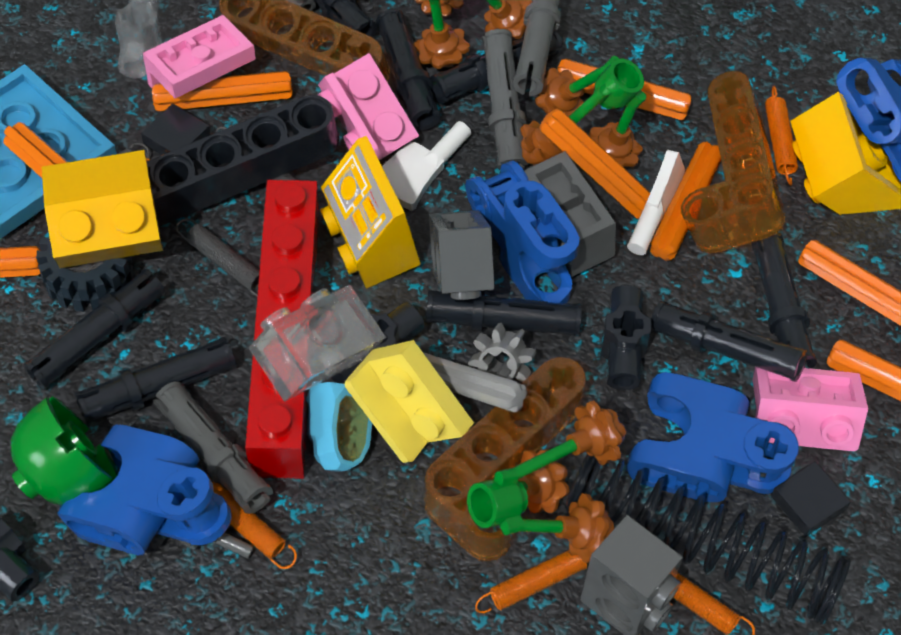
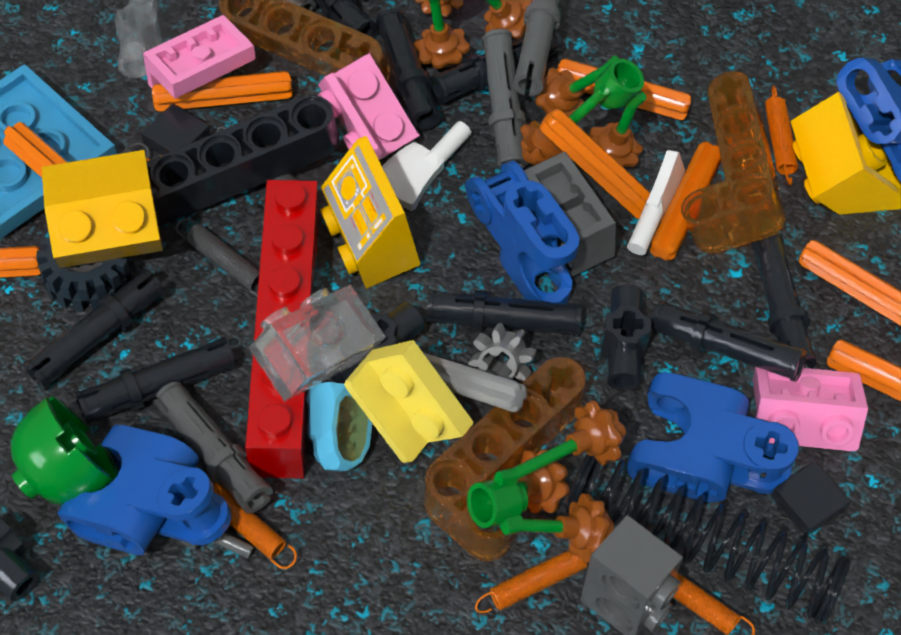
dark grey brick [429,210,494,300] -> none

